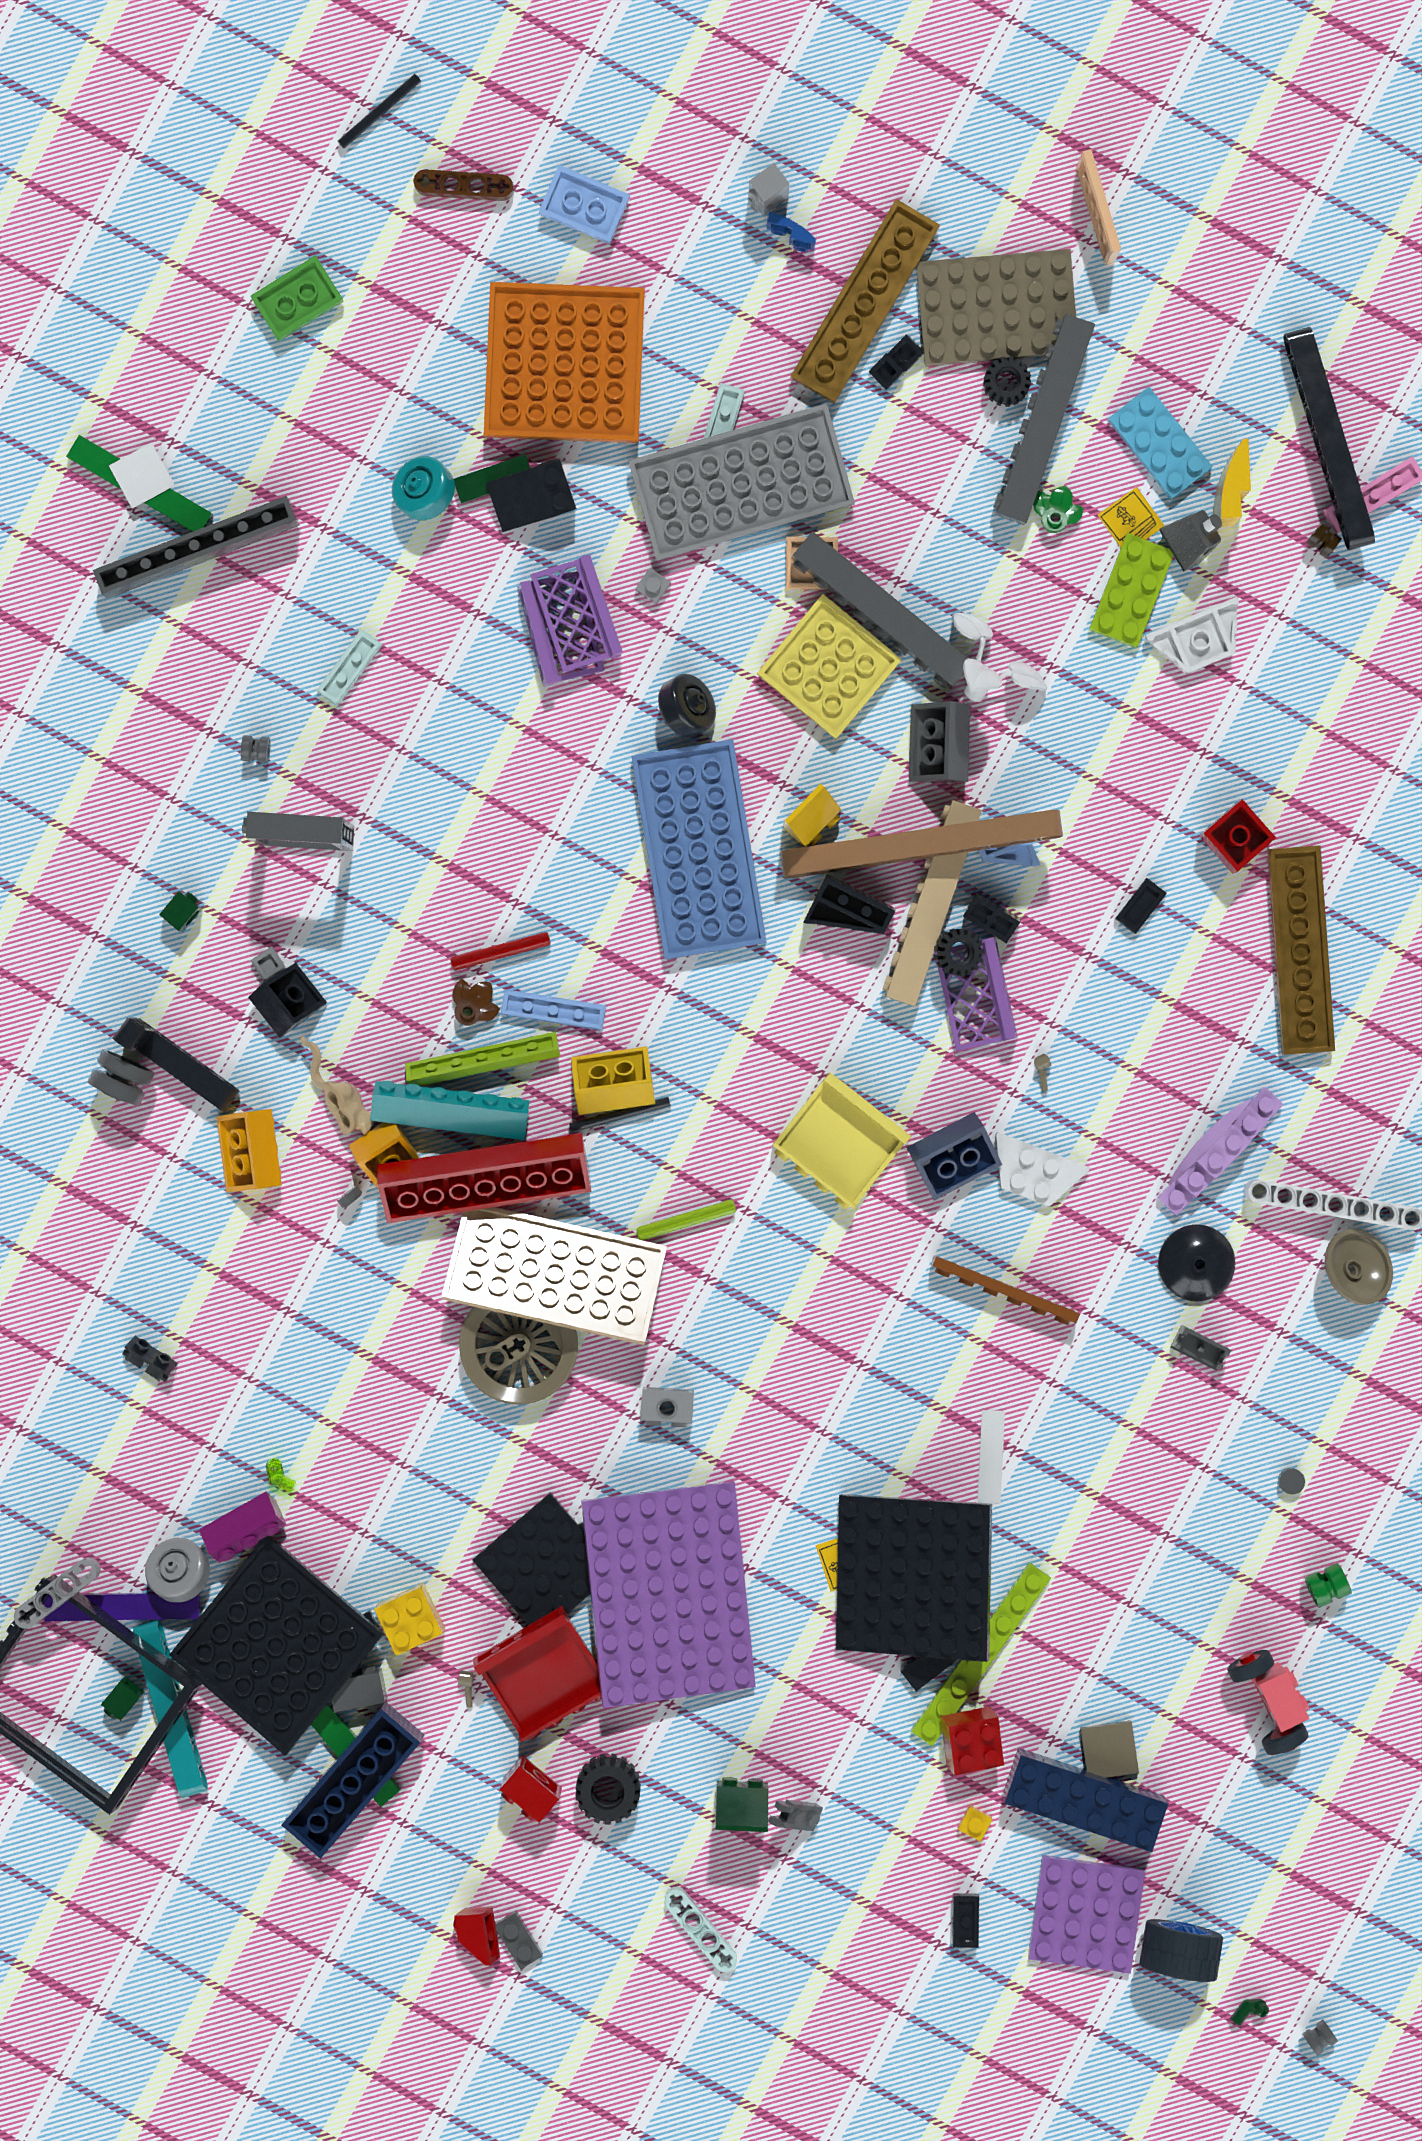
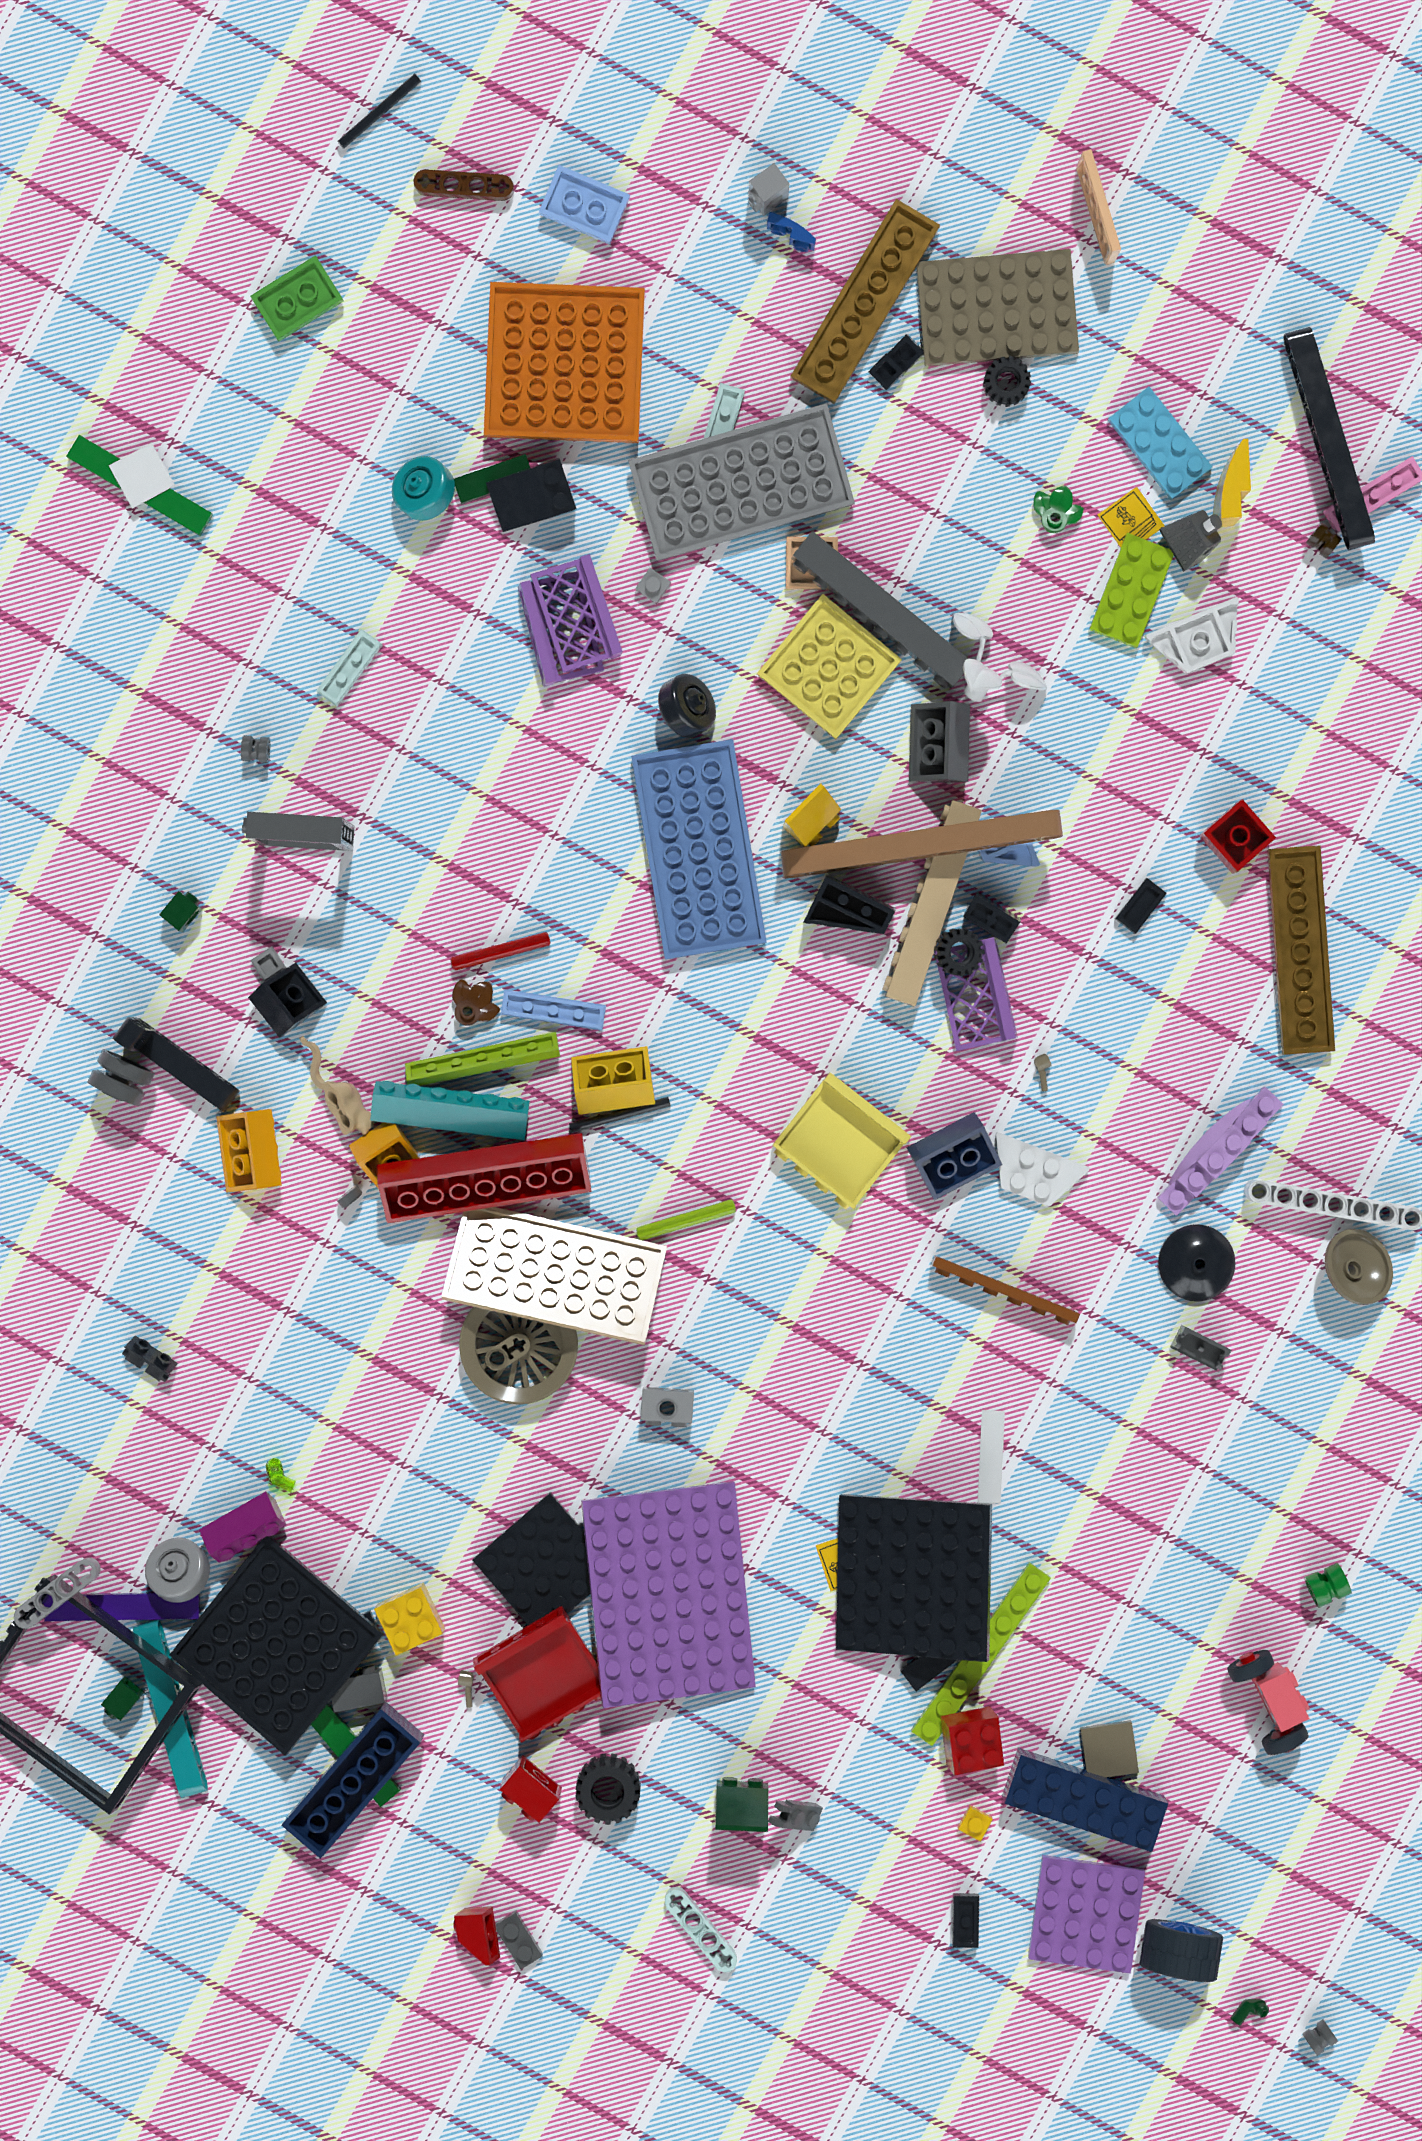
dark grey brick [93,496,300,599] -> none
dark grey brick [993,314,1095,525] -> none
dark grey tile [1278,1468,1305,1495] -> none

